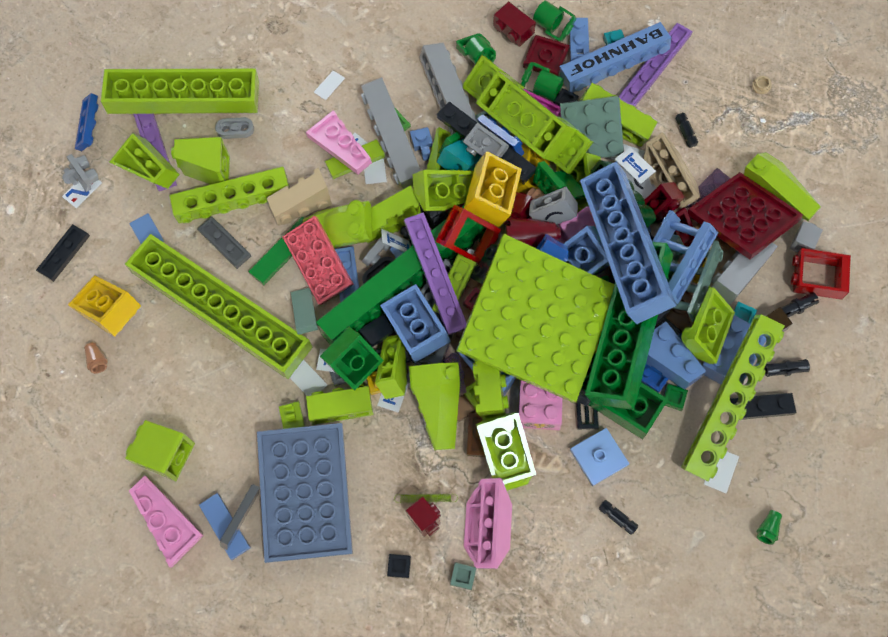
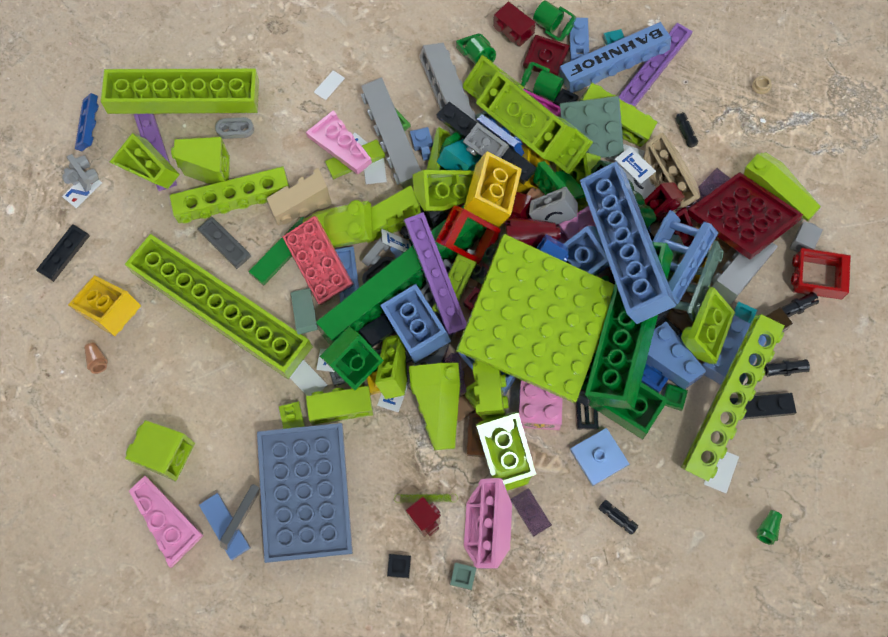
medium blue sticker [129,213,164,244] -> none
none -> clear purple plate [510,488,552,537]

